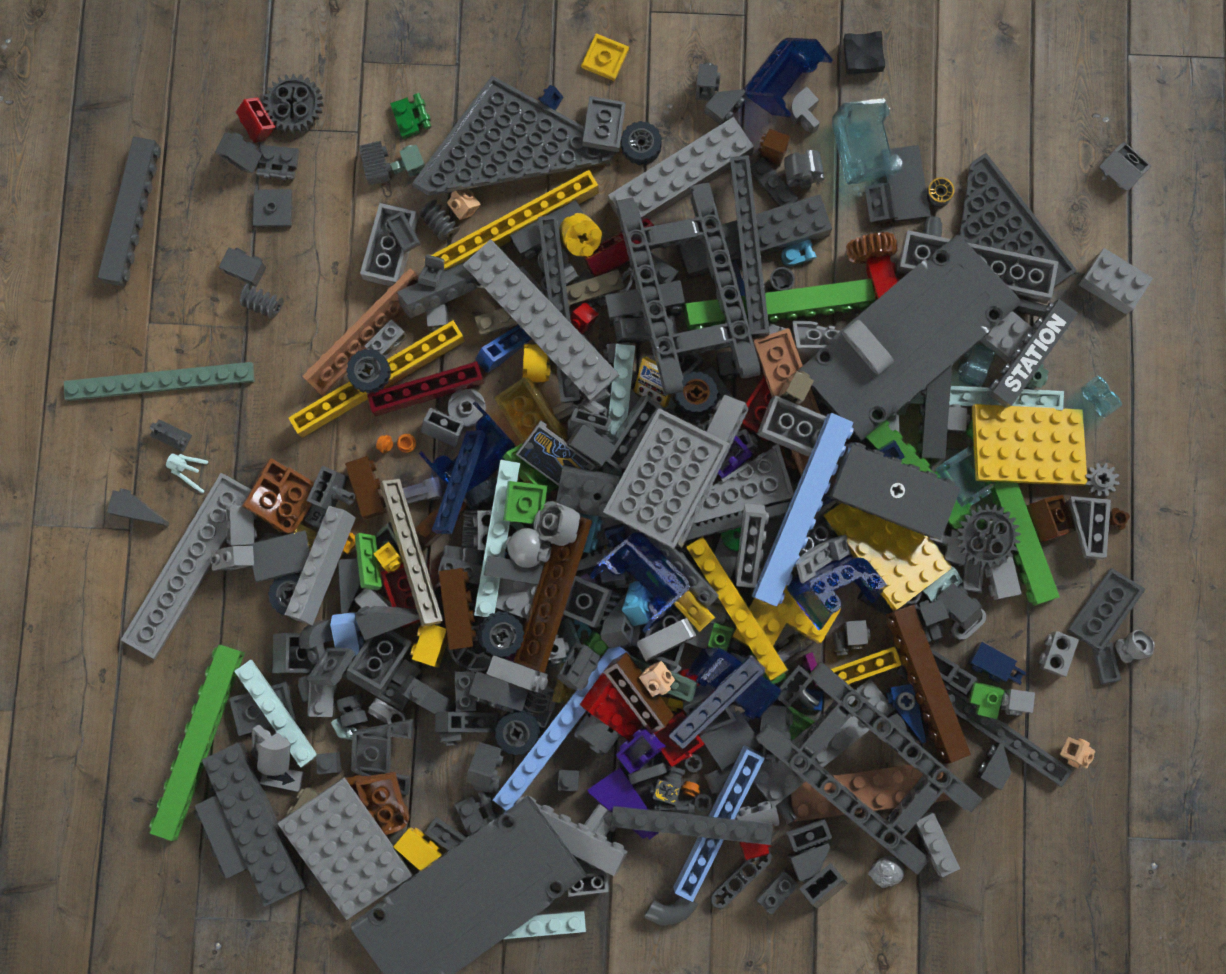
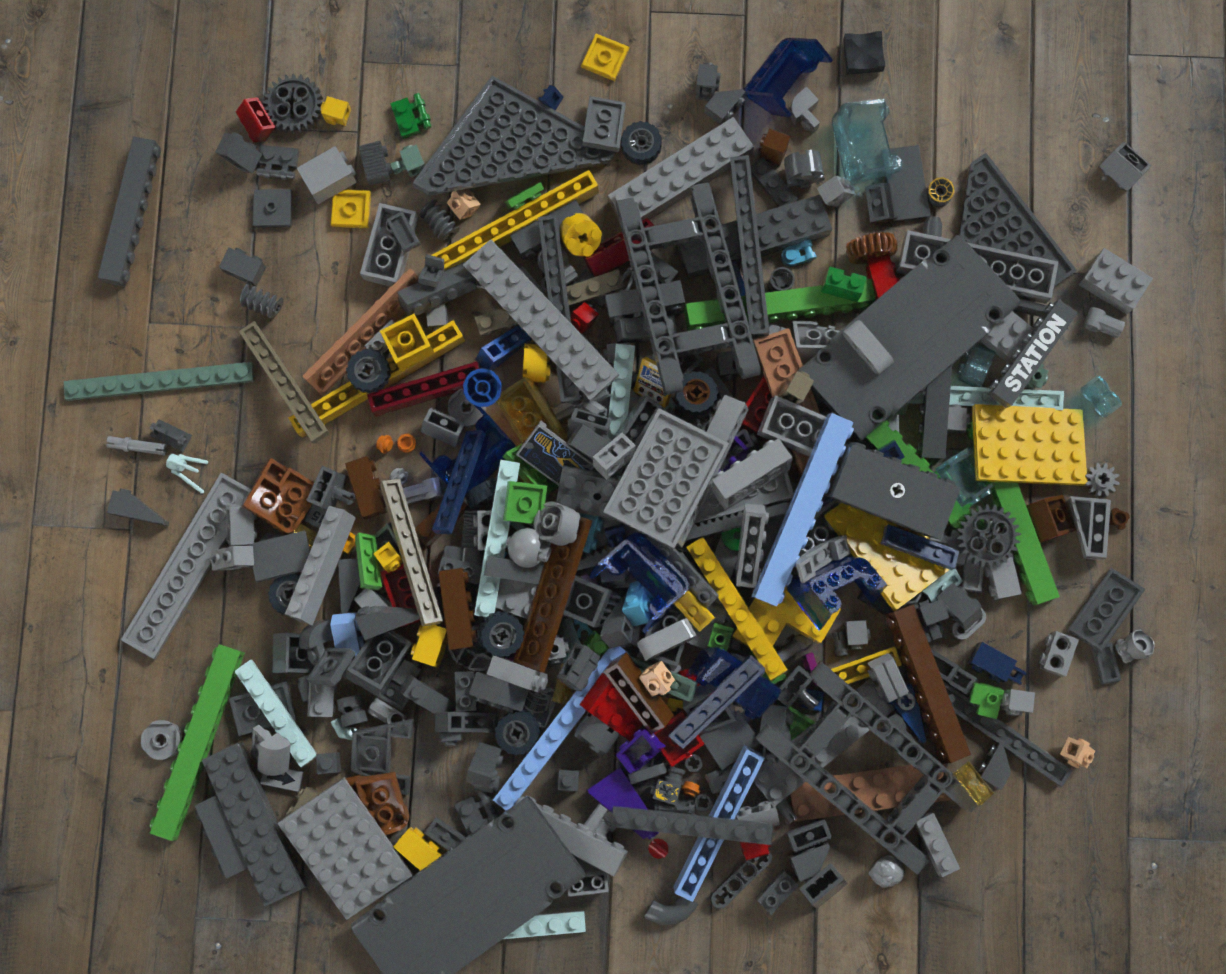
none -> light grey pin [106,436,167,456]
none -> light grey plate [141,720,182,760]
none -> dark tan plate [239,321,330,444]
none -> light grey brick [297,146,357,204]
none -> yellow brick [320,96,351,126]
none -> yellow tile [331,190,371,228]
none -> yellow brick [380,314,434,371]
none -> light grey plate [389,468,408,485]
none -> blue cylinder [463,369,502,407]
none -> bright green plate [504,182,544,209]
none -> light grey brick [593,433,636,480]
none -> red plate [648,838,669,859]
none -> light grey brick [712,438,792,510]
none -> light grey brick [817,176,856,207]
none -> green brick [821,266,866,302]
none -> light grey brick [867,653,909,702]
none -> dark blue plate [881,524,959,570]
none -> clear yellow plate [953,761,994,806]
none -> light grey piece [1083,307,1125,338]

